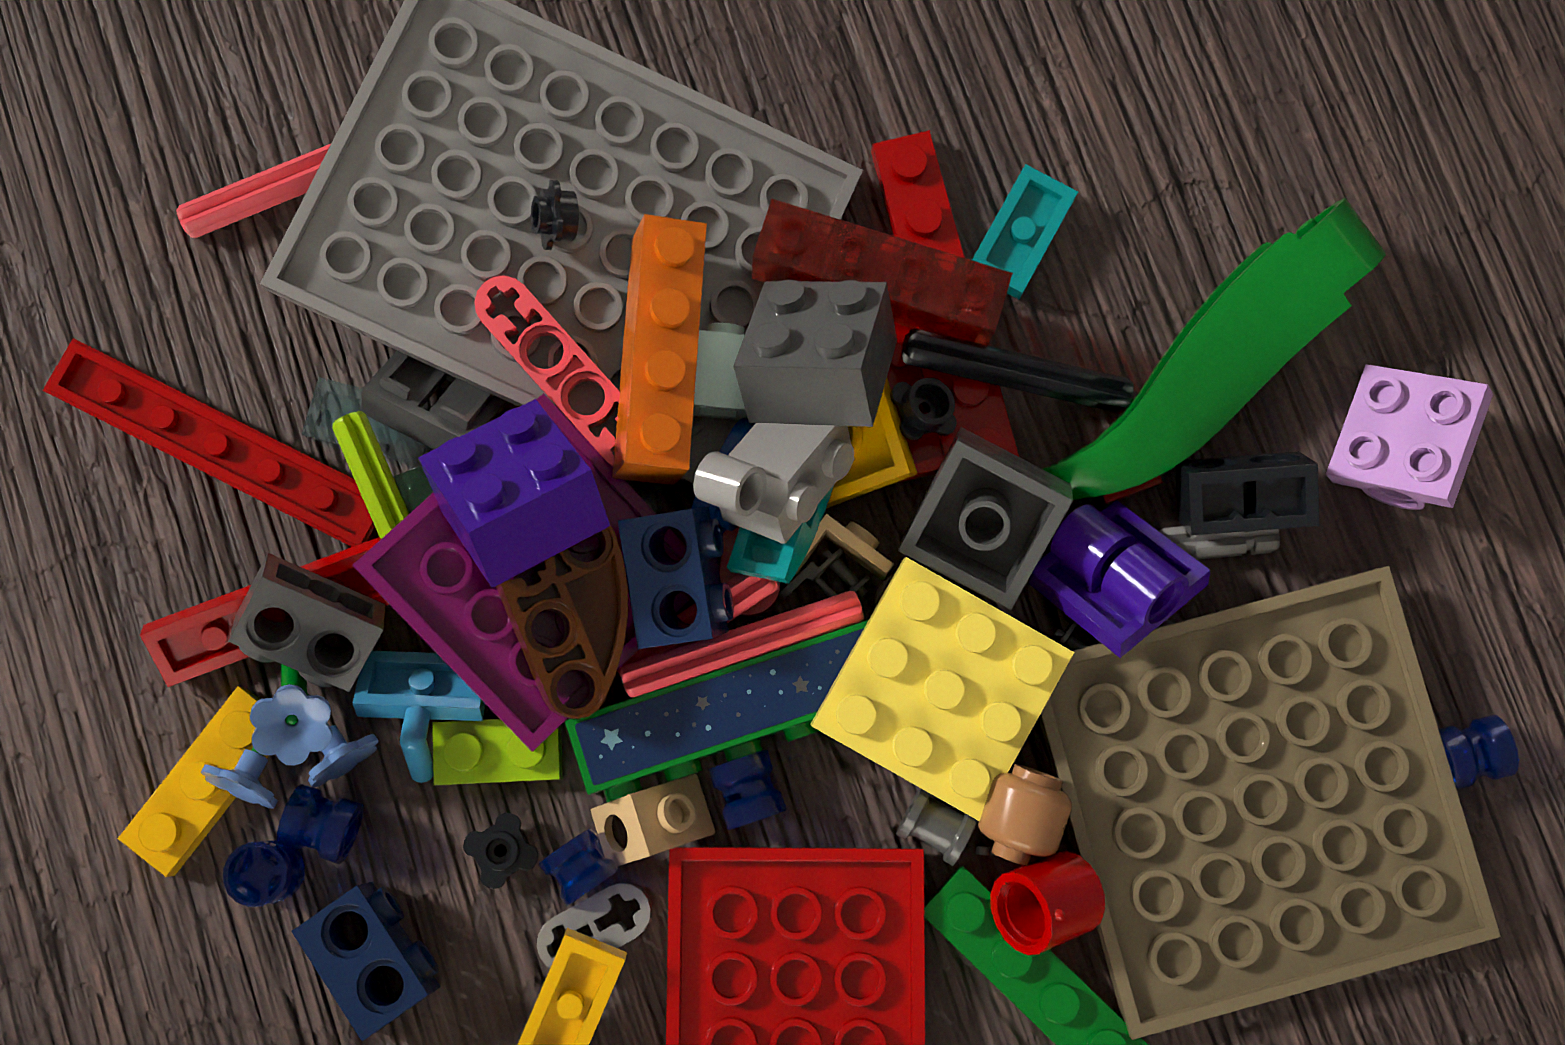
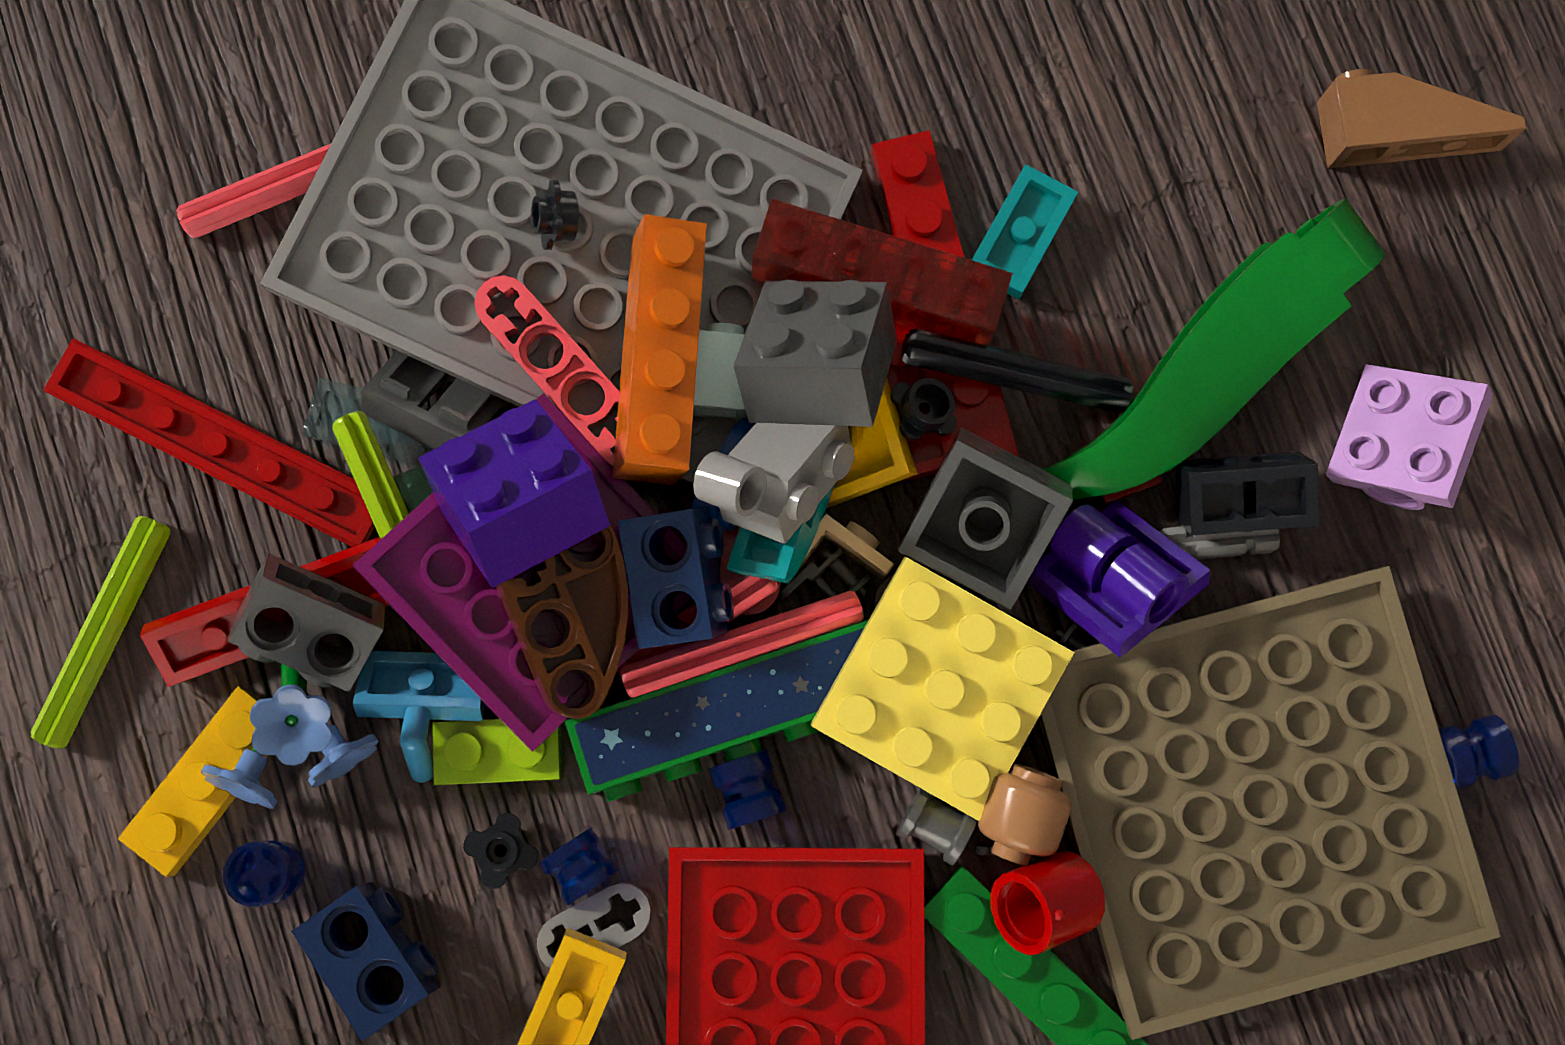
clear blue wheel [277,784,364,864] -> none
tan bracket [591,774,715,869] -> none
none -> lime axle [31,516,171,749]
none -> medium nougat slope [1317,69,1526,168]

